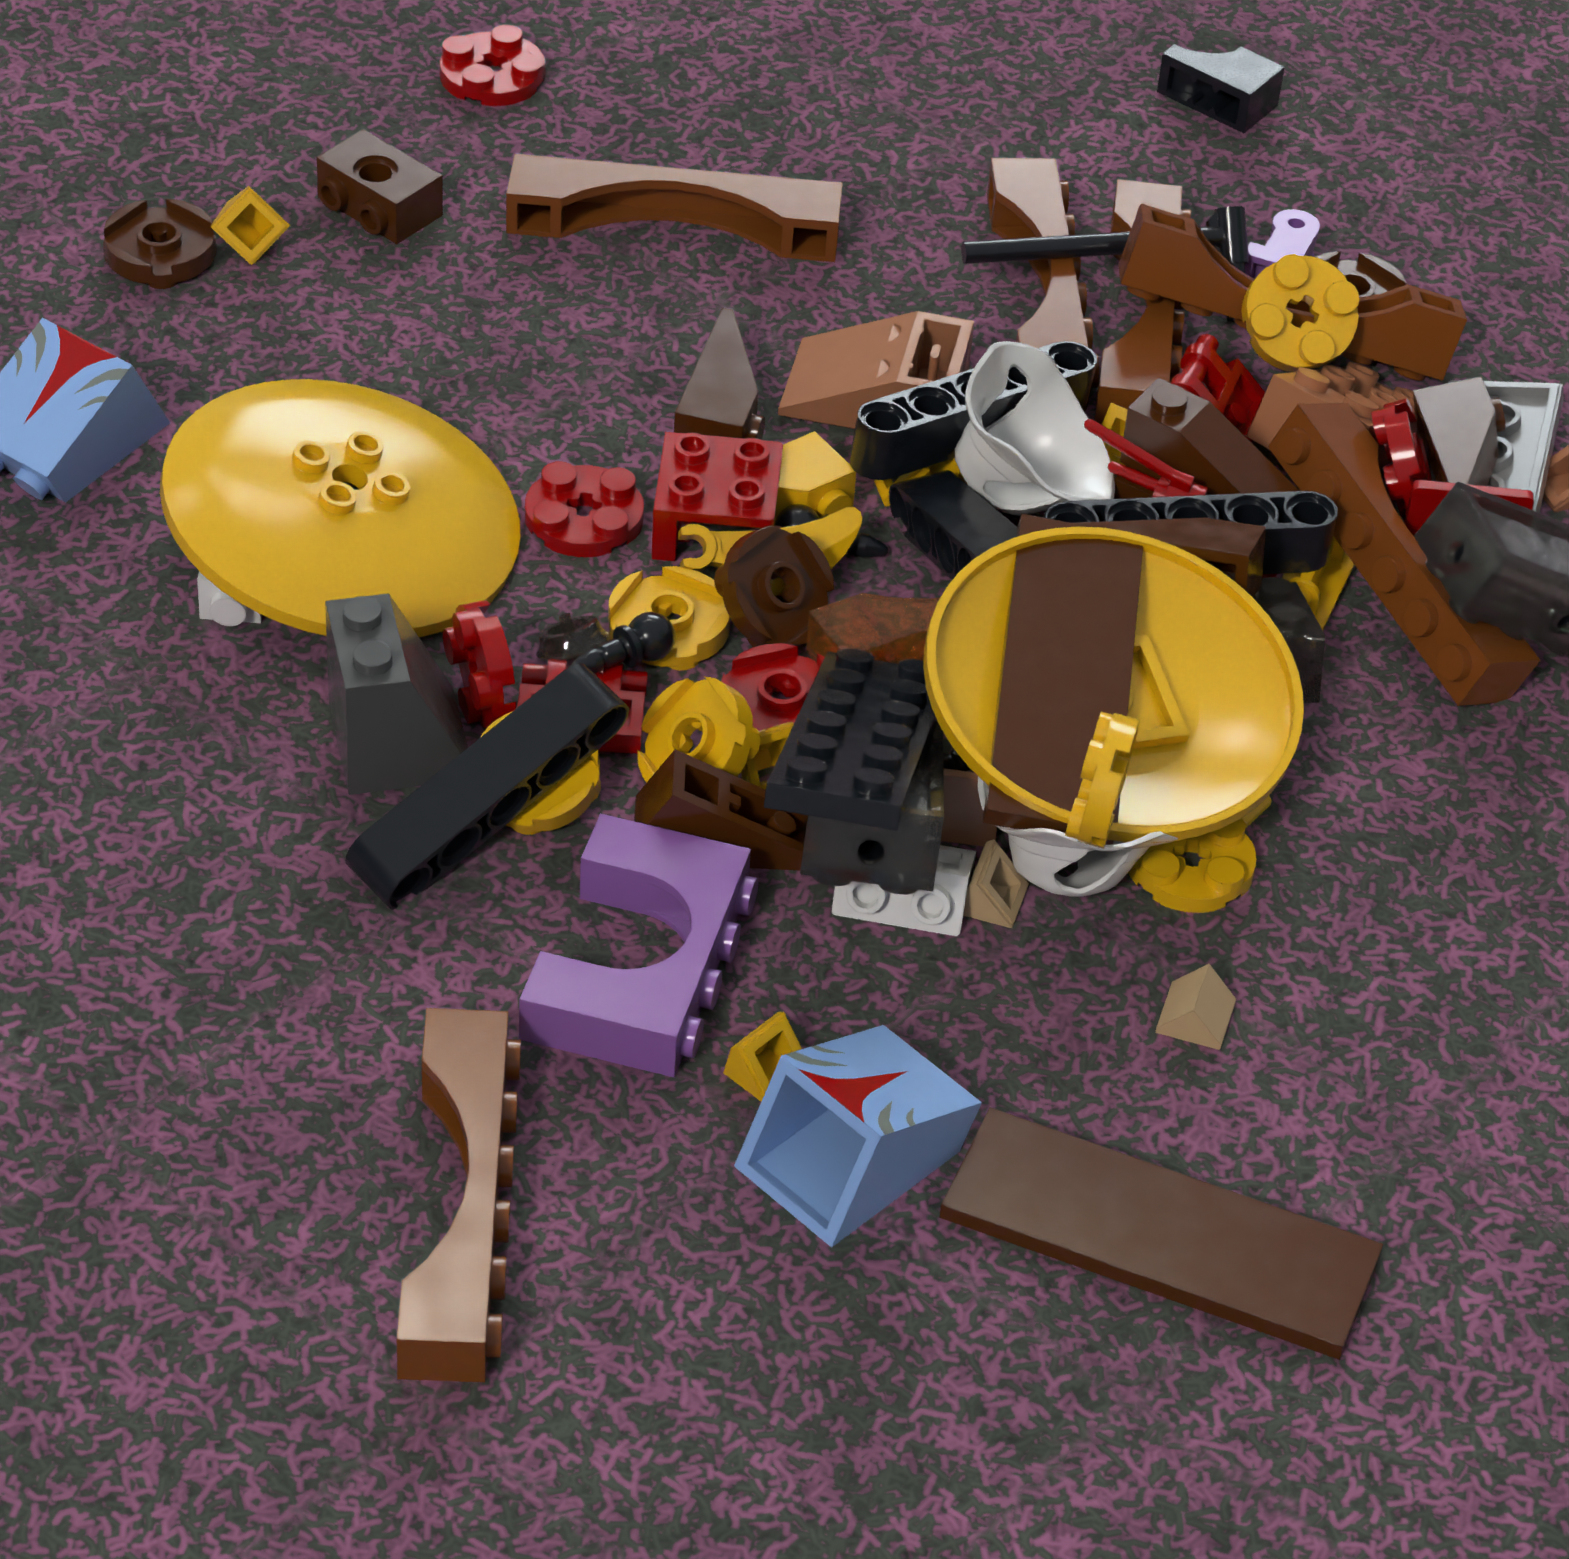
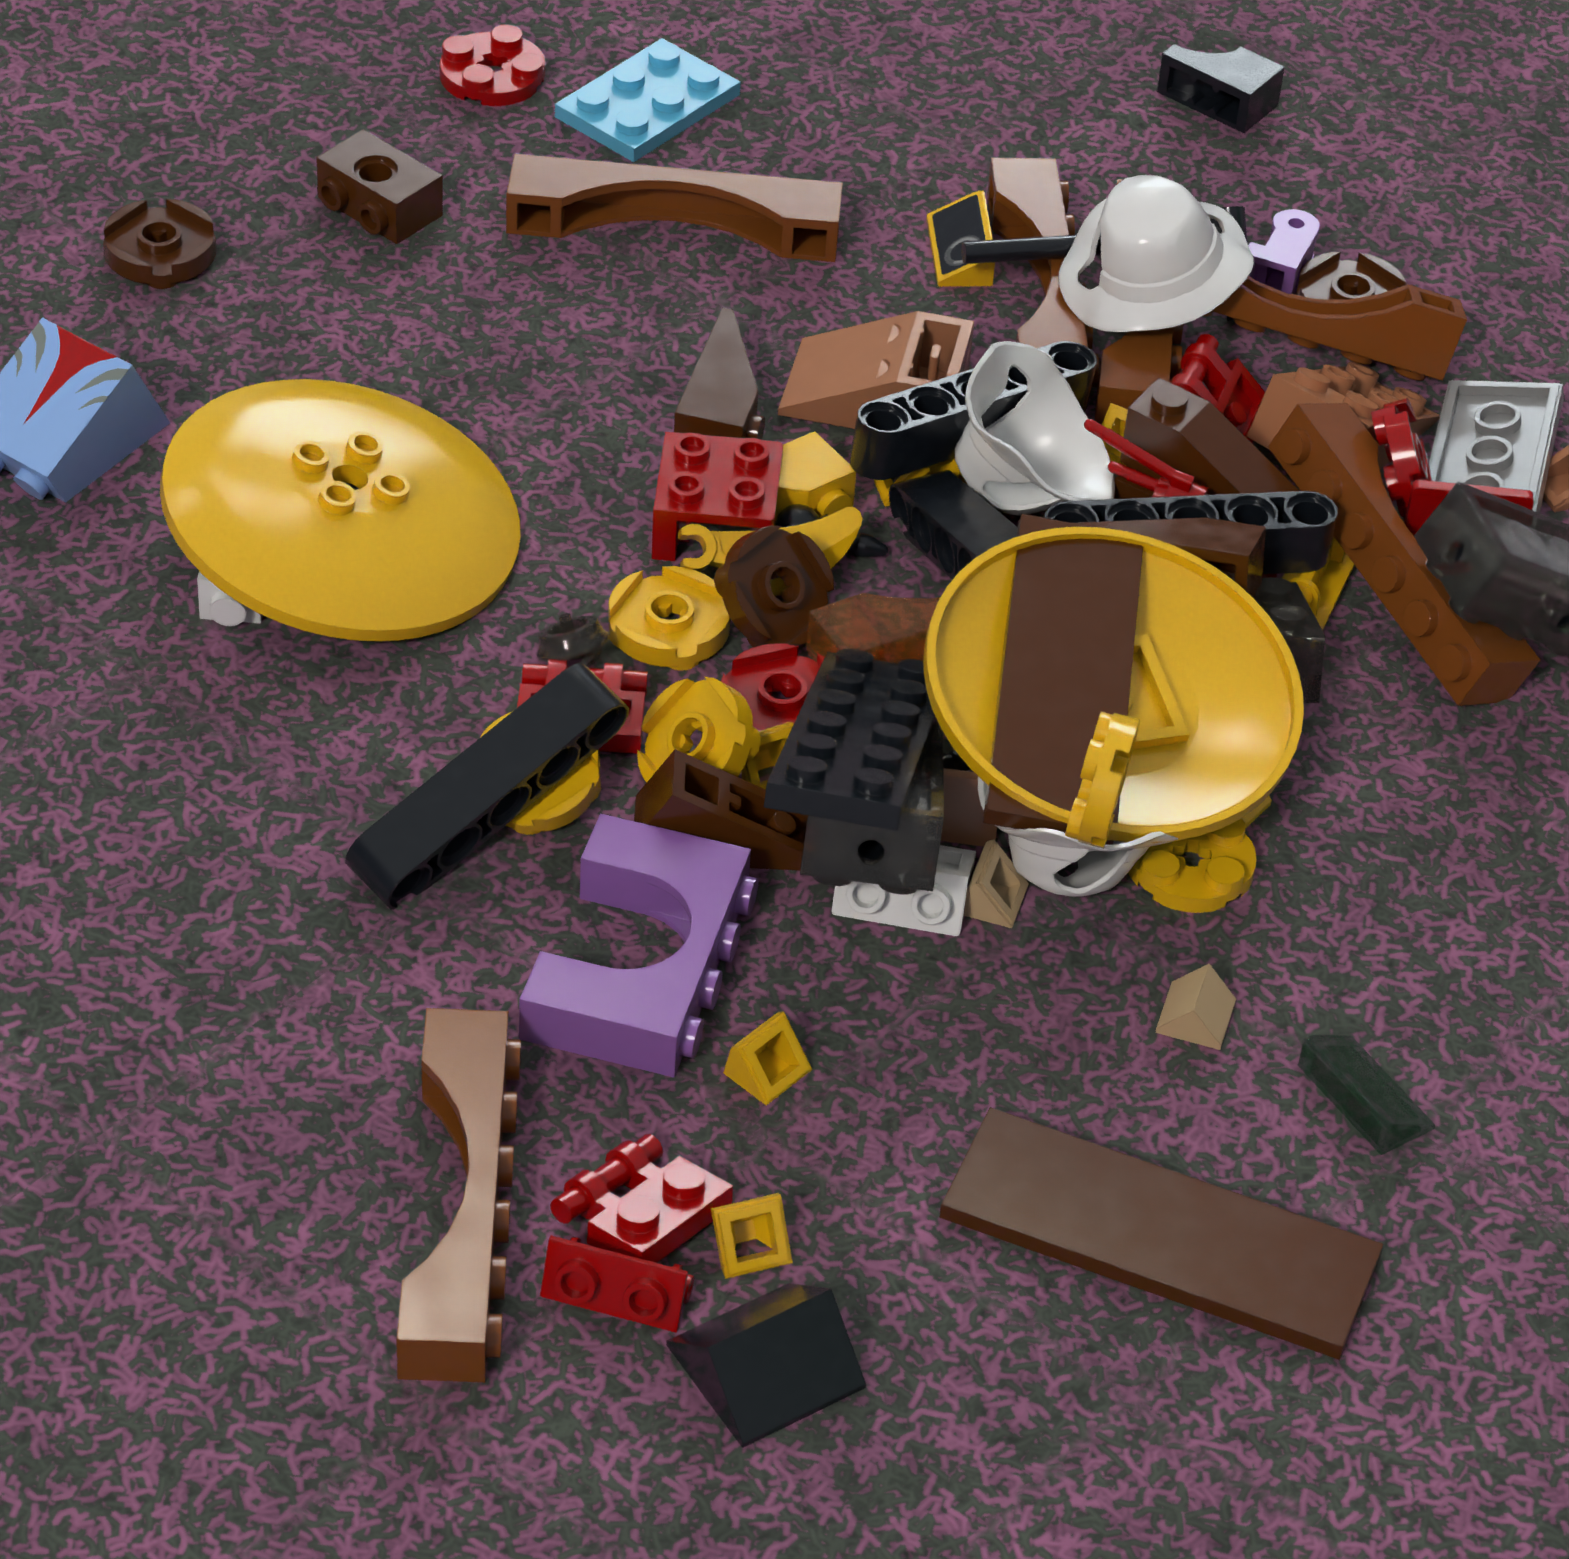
yellow slope [210,186,290,265] -> none
dark grey slope [325,593,468,795] -> none
red plate [443,600,516,728] -> none
red plate [525,461,644,557] -> none
black bar [569,612,676,674] -> none
light blue slope [734,1025,982,1248] -> none
yellow plate [1241,254,1359,372] -> none
slope [1413,377,1506,486] -> none
none -> red hinge [540,1235,695,1333]
none -> red plate [550,1134,733,1263]
none -> medium azure plate [555,38,741,162]
none -> black slope [666,1283,866,1448]
none -> yellow slope [711,1193,793,1279]
none -> slope [926,191,995,287]
none -> white piece [1059,175,1254,332]
none -> clear green slope [1298,1035,1435,1155]

